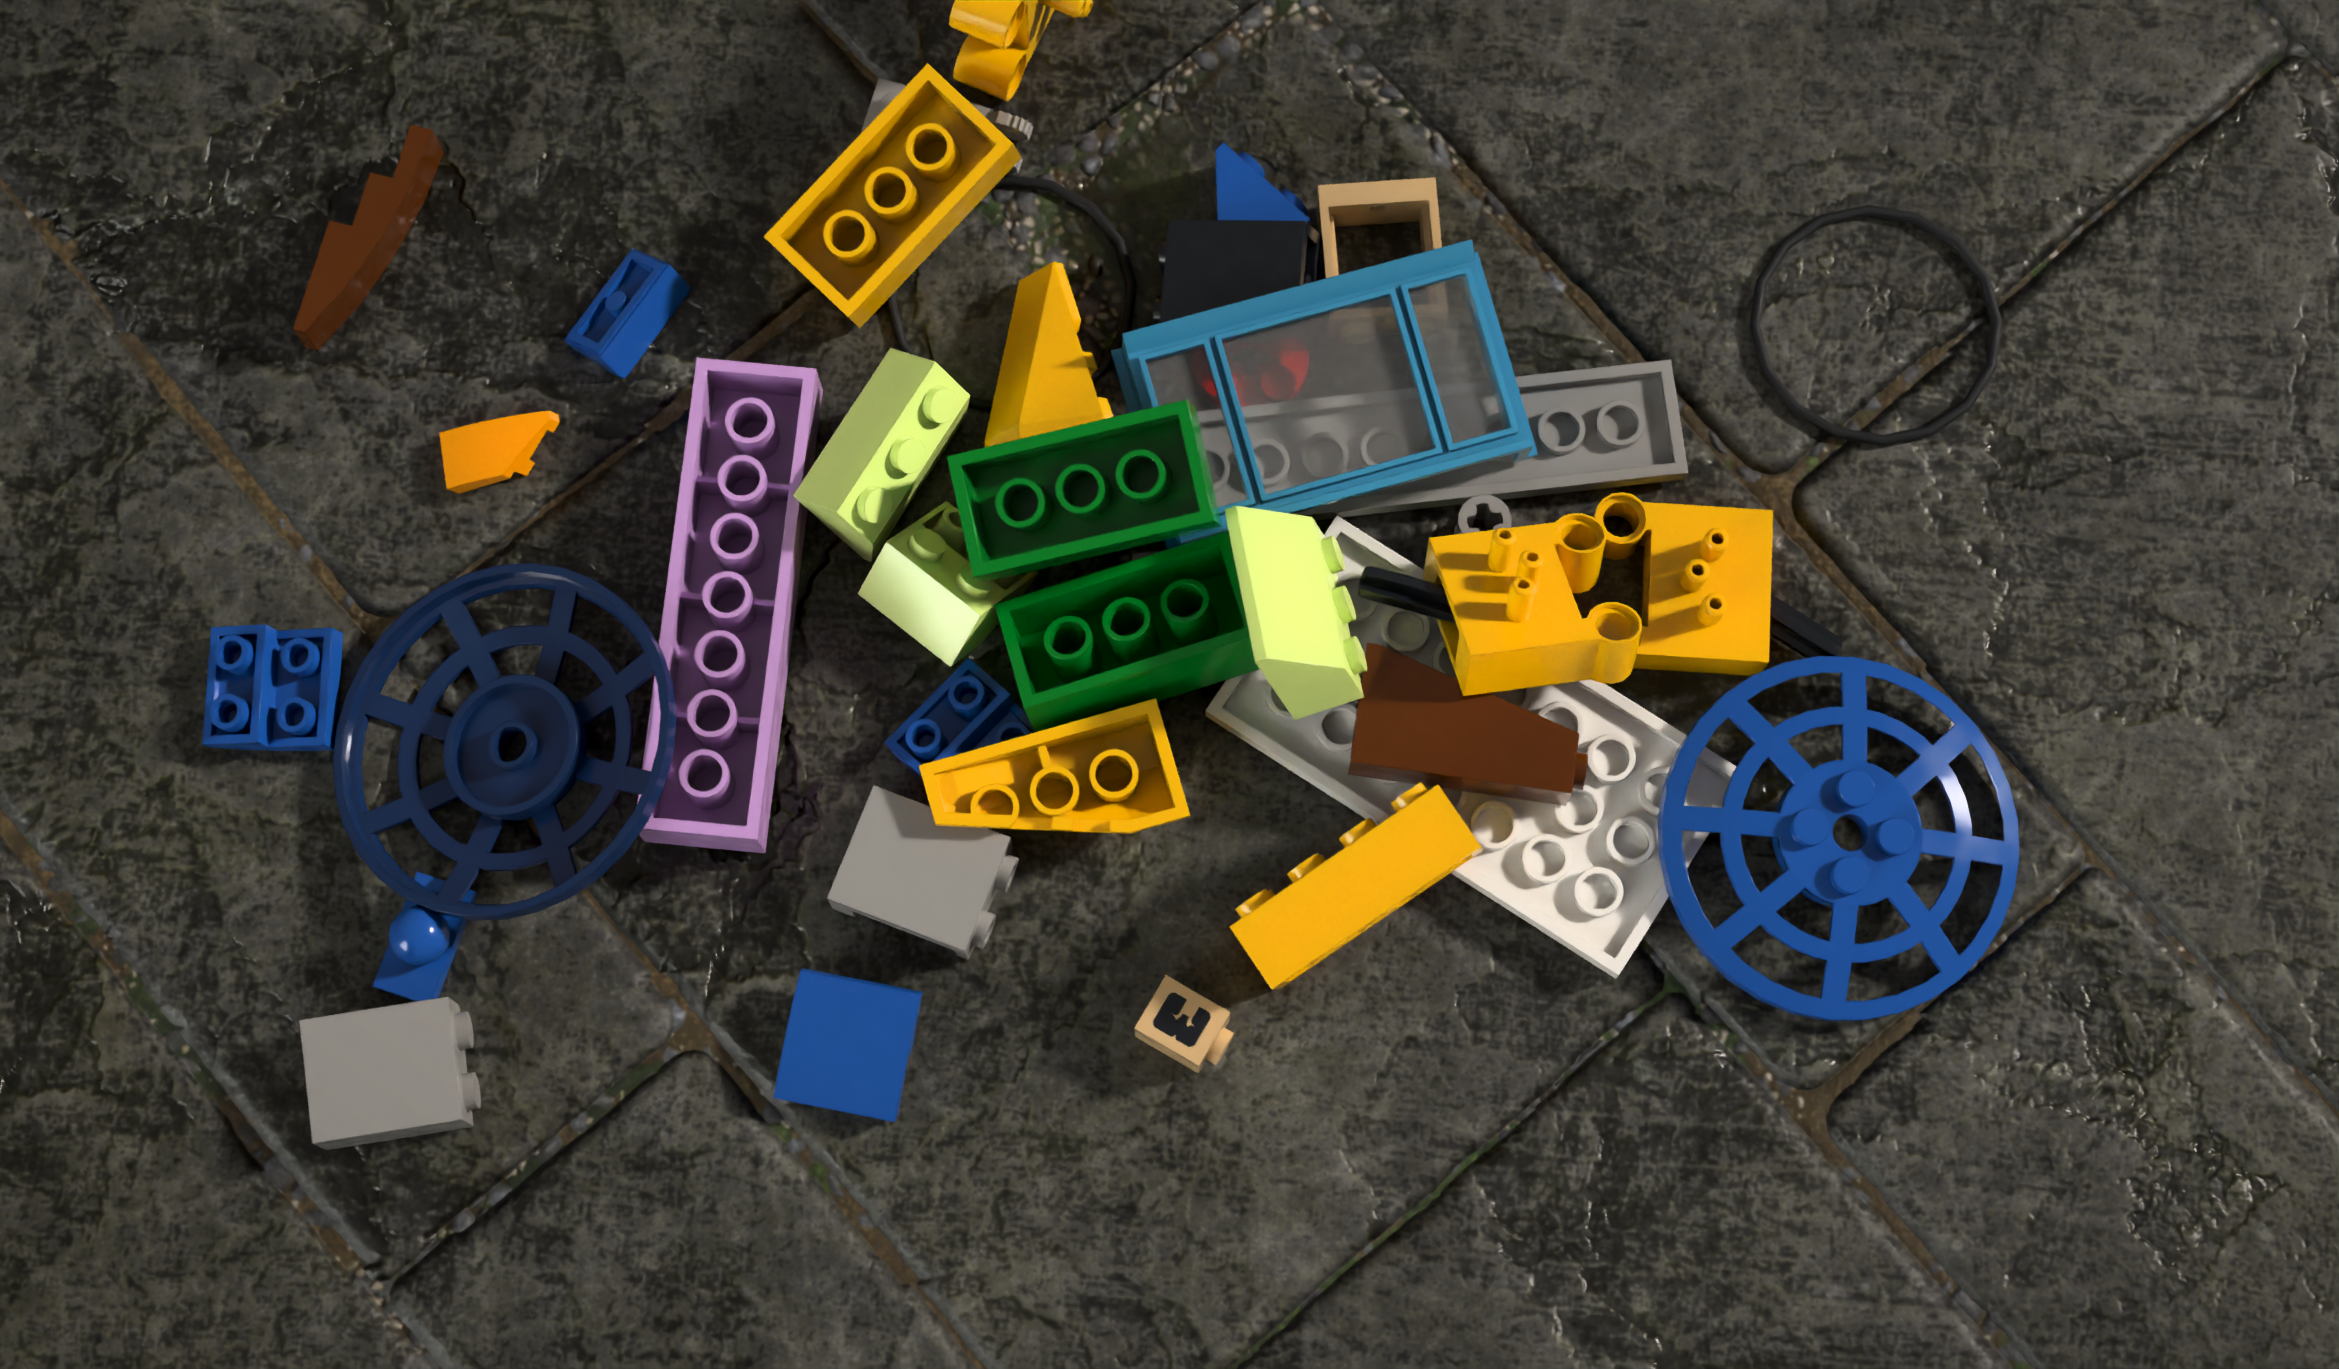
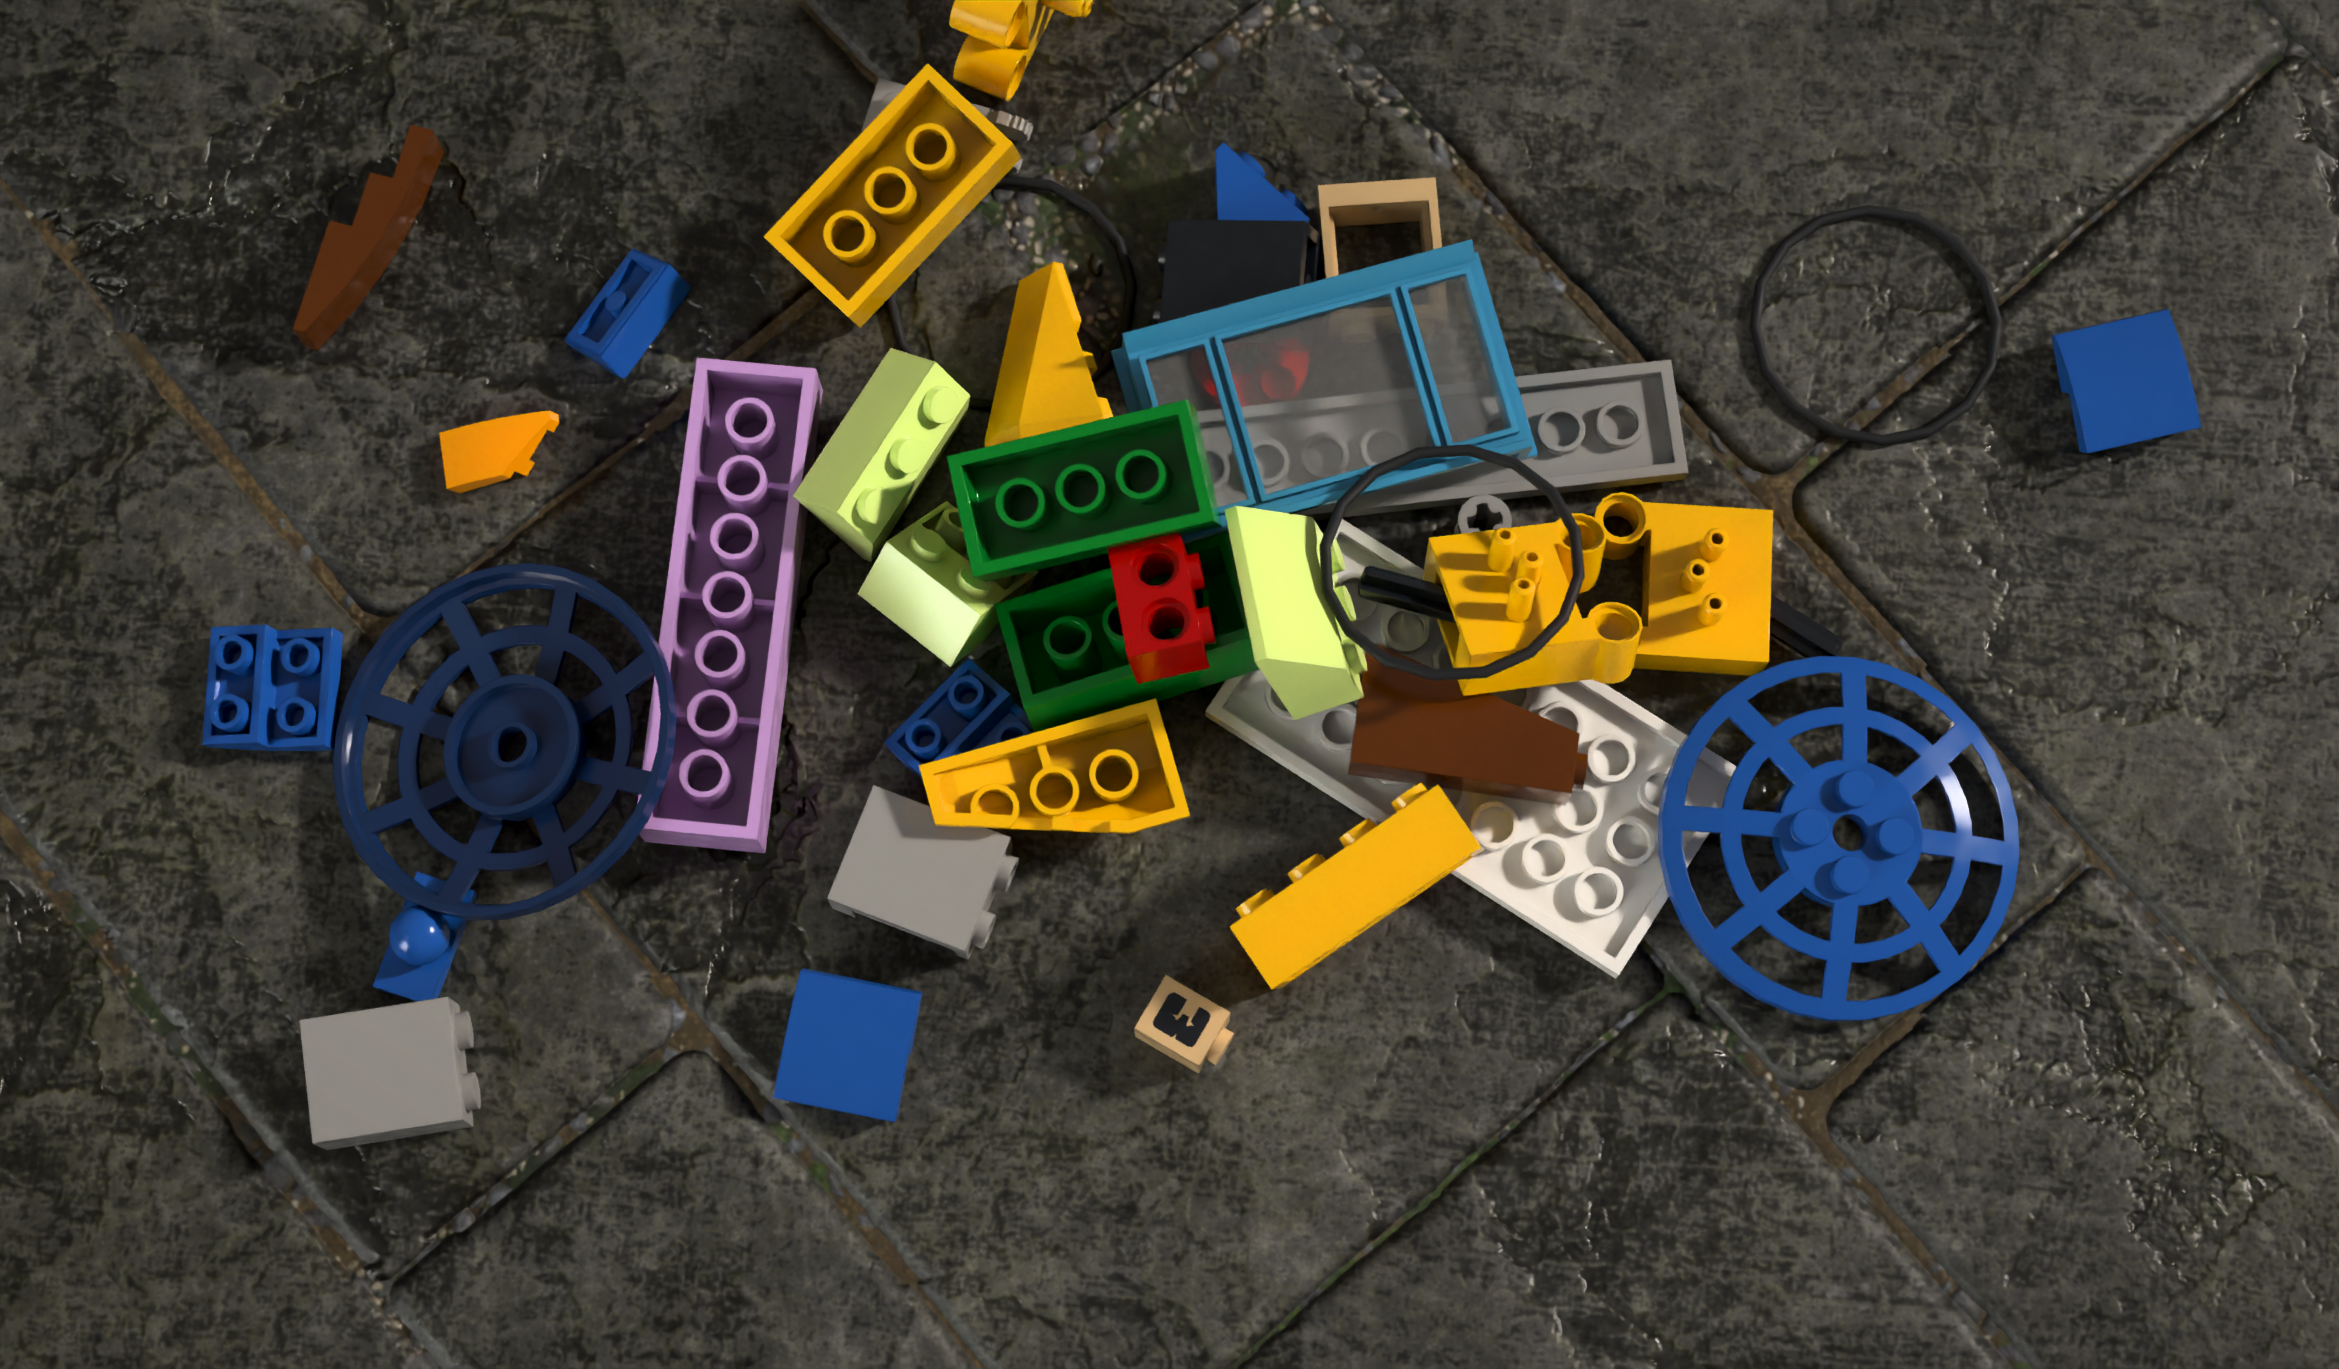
none -> red brick [1108,532,1217,684]
none -> black piece [1319,444,1585,681]
none -> blue slope [2051,309,2201,454]

